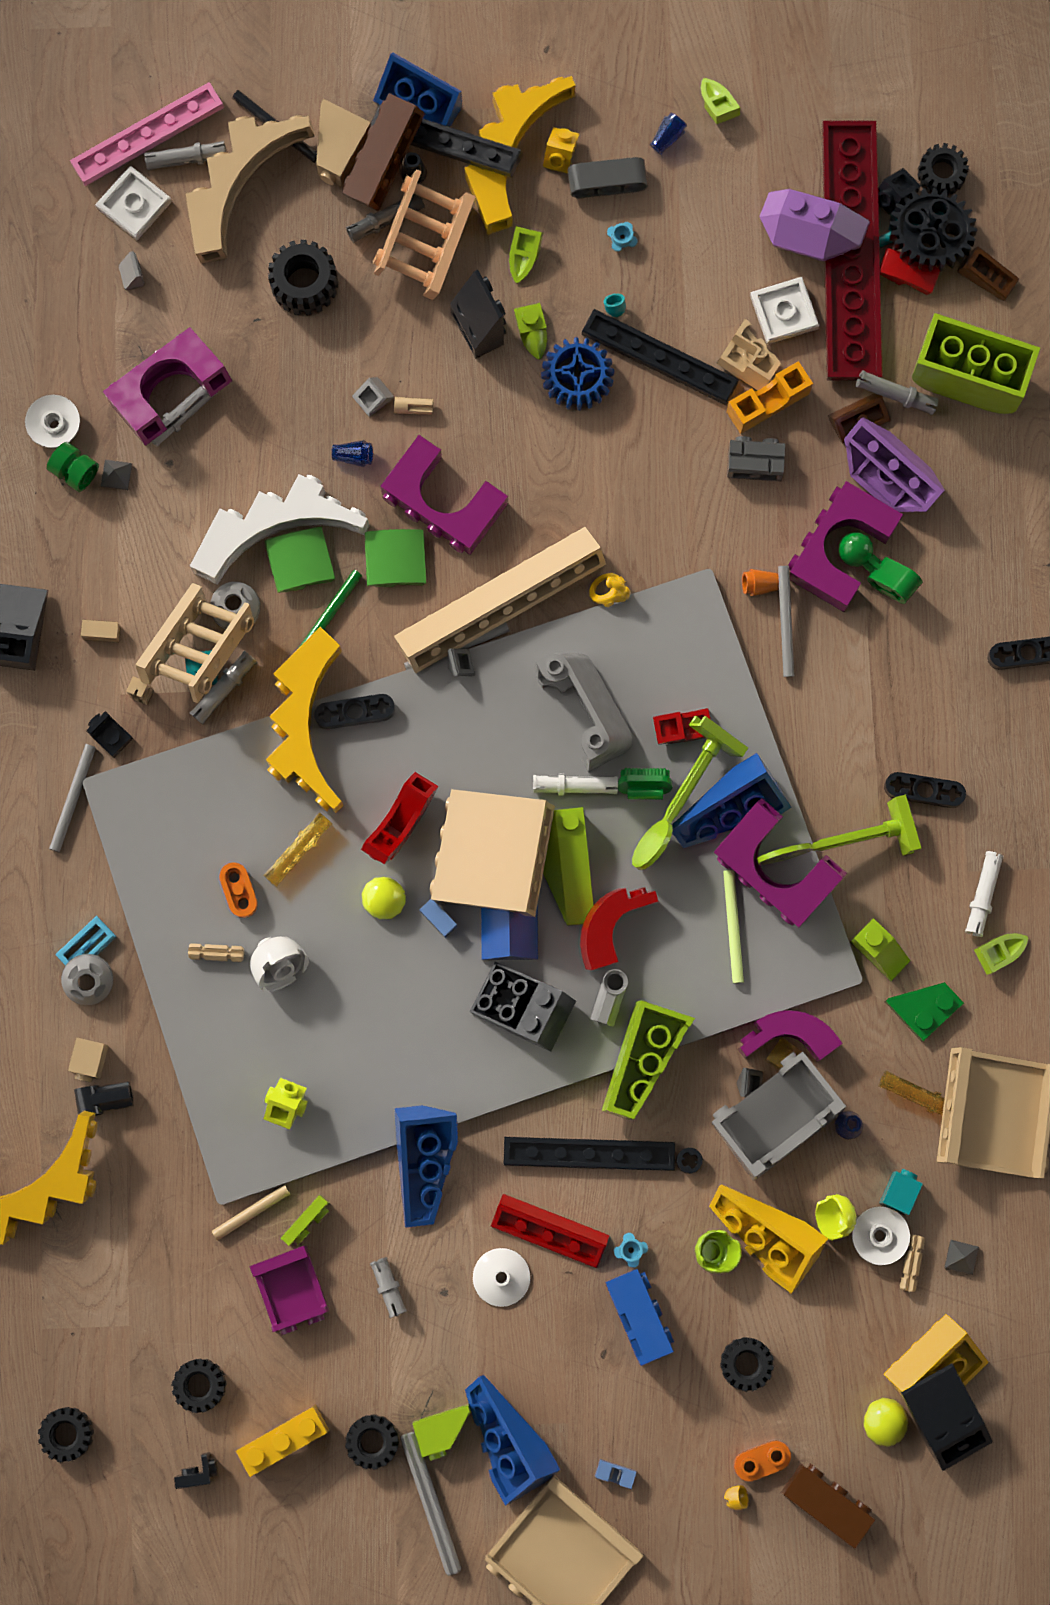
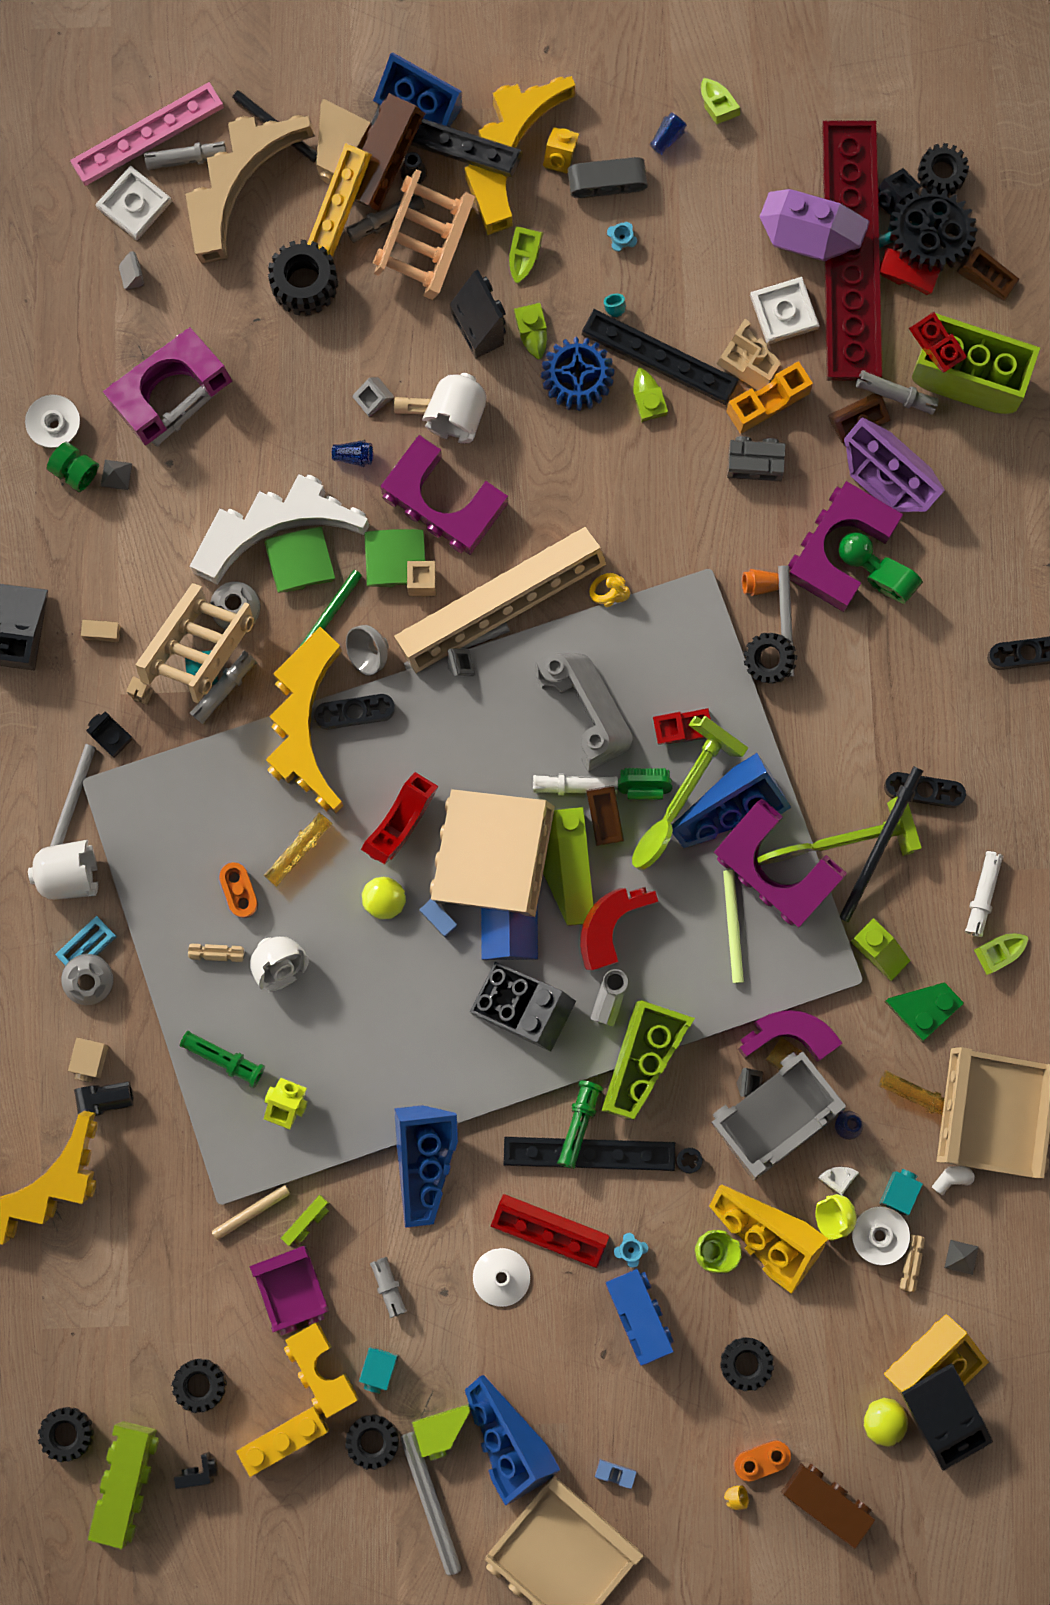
none -> white cylinder [28,840,98,900]
none -> lime wedge [88,1421,159,1549]
none -> green pin [179,1031,265,1088]
none -> yellow arch [284,1322,359,1418]
none -> yellow tile [307,143,372,257]
none -> light grey piece [346,625,389,675]
none -> teal brick [359,1347,398,1394]
none -> tan panel [407,561,437,596]
none -> white cylinder [422,373,486,443]
none -> green pin [557,1080,604,1169]
none -> reddish brown tile [586,785,624,846]
none -> lime plate [633,368,668,422]
none -> black tyre [743,633,797,683]
none -> white tile [818,1167,859,1195]
none -> black bar [840,766,923,922]
none -> red slope [909,312,967,373]
none -> white arm [932,1166,975,1196]

